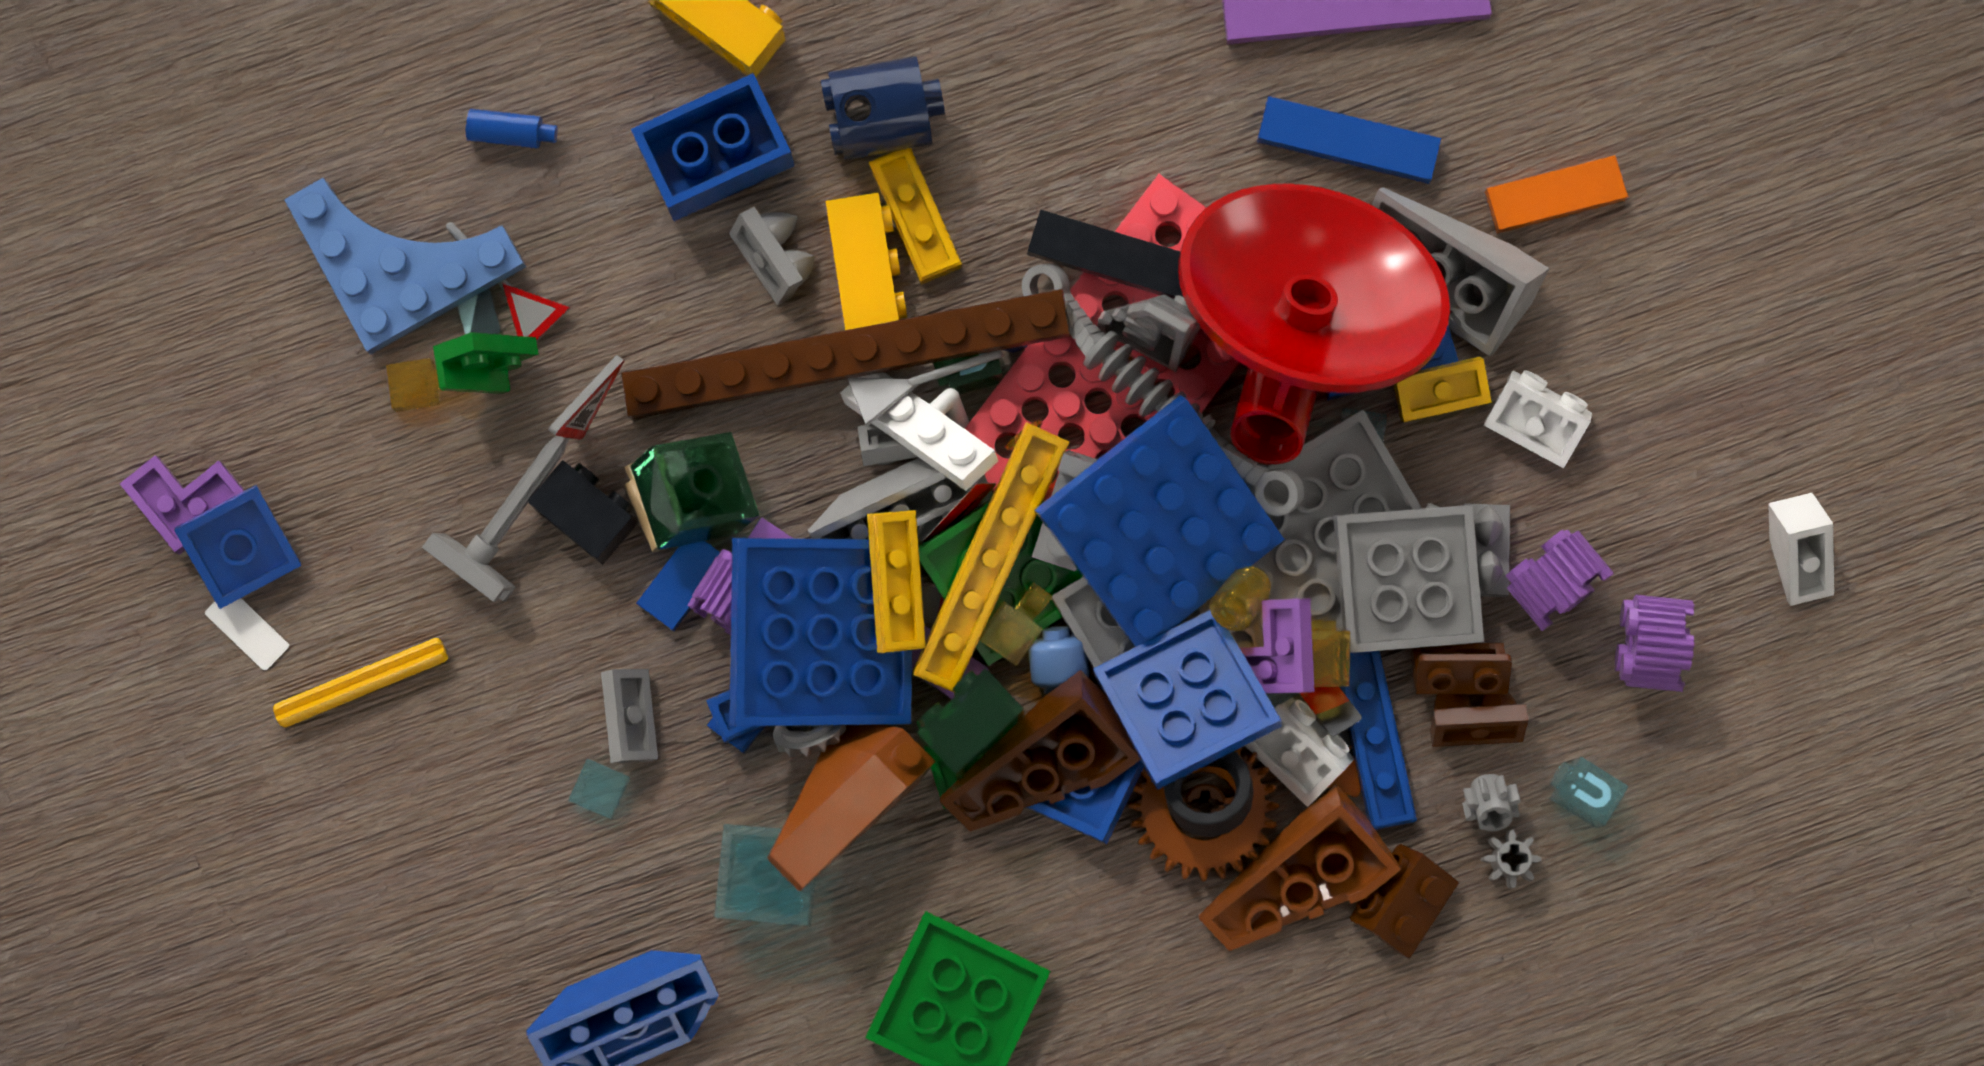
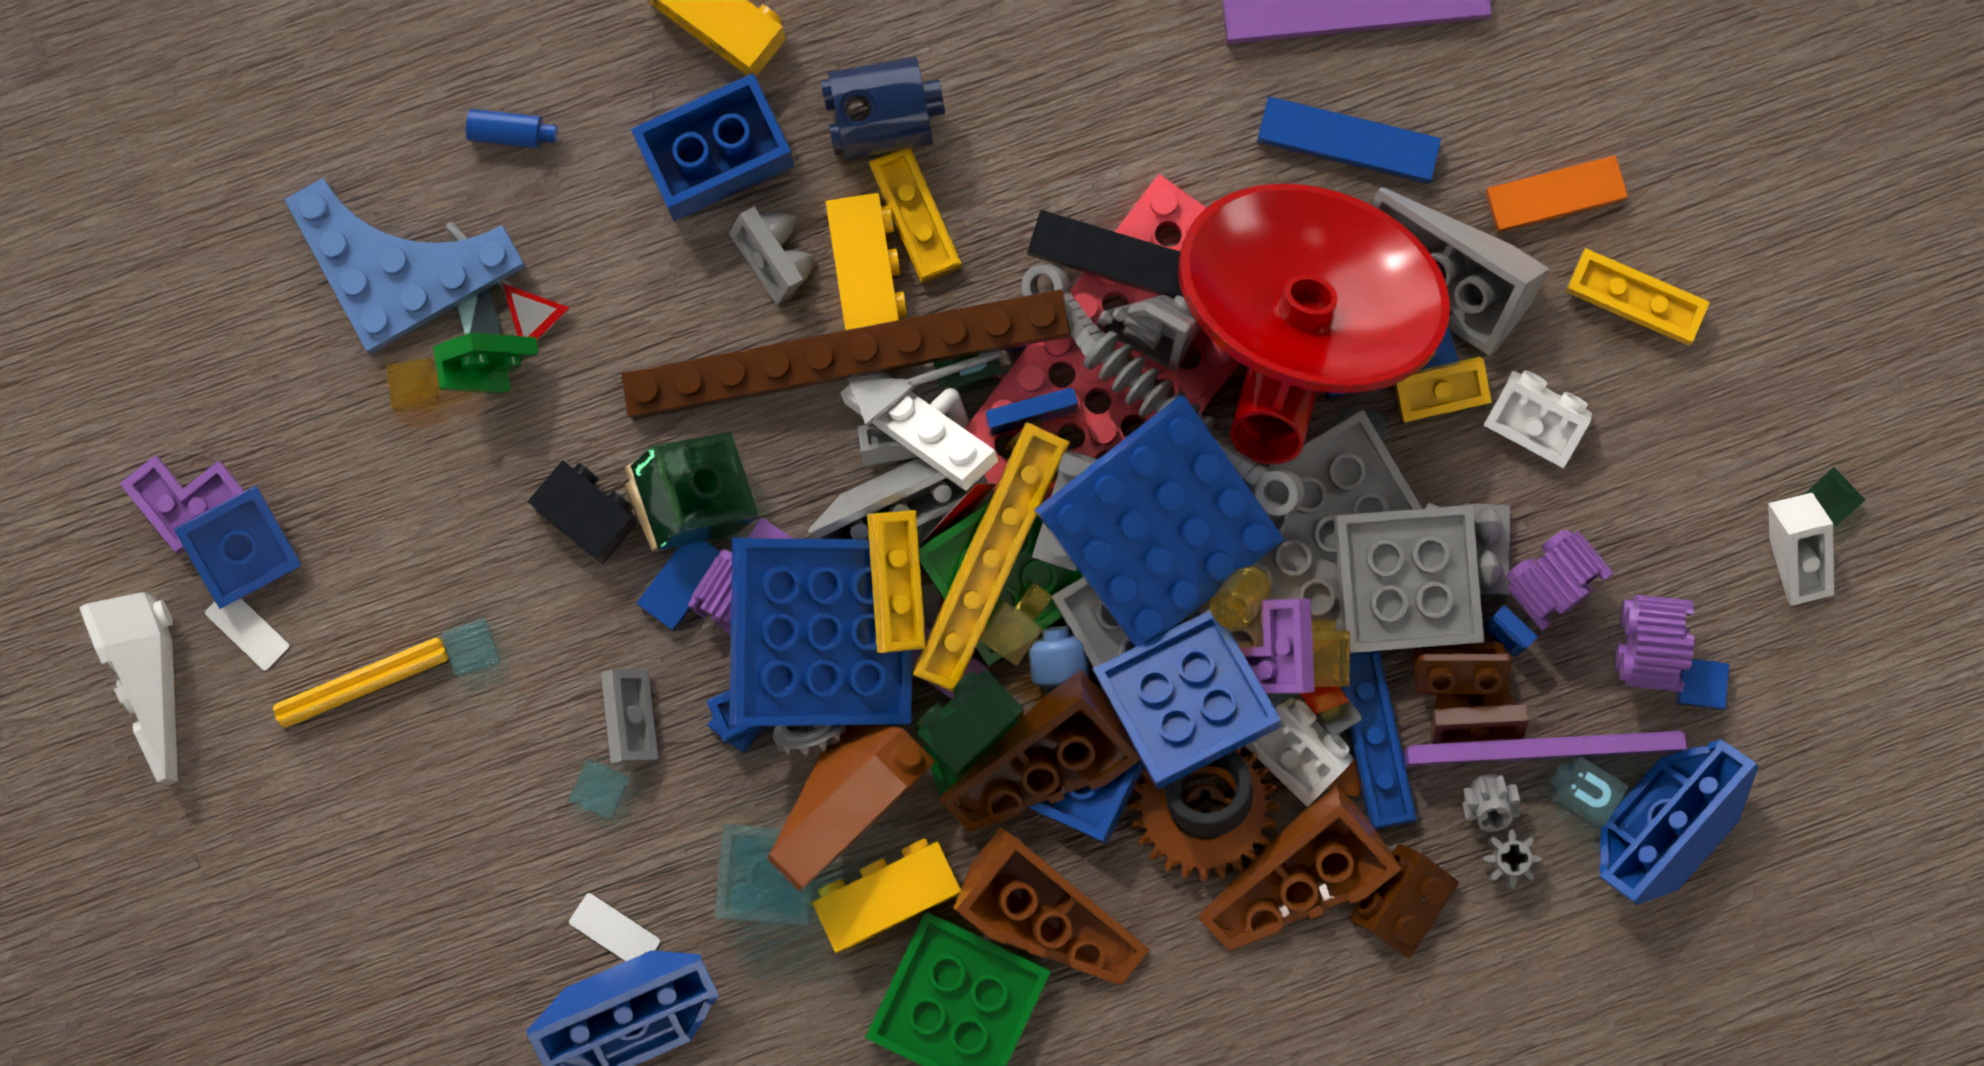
light grey piece [422,355,624,602] -> none
none -> white wedge [79,592,178,786]
none -> clear light blue tile [441,618,501,677]
none -> white sticker [569,893,660,961]
none -> yellow brick [812,838,961,954]
none -> dark orange wedge [954,827,1150,985]
none -> blue tile [986,387,1078,436]
none -> medium lavender tile [1402,731,1686,767]
none -> blue tile [1483,605,1538,657]
none -> yellow plate [1565,248,1710,346]
none -> blue wedge [1600,739,1759,905]
none -> blue tile [1676,659,1729,710]
none -> clear green tile [1802,467,1865,529]

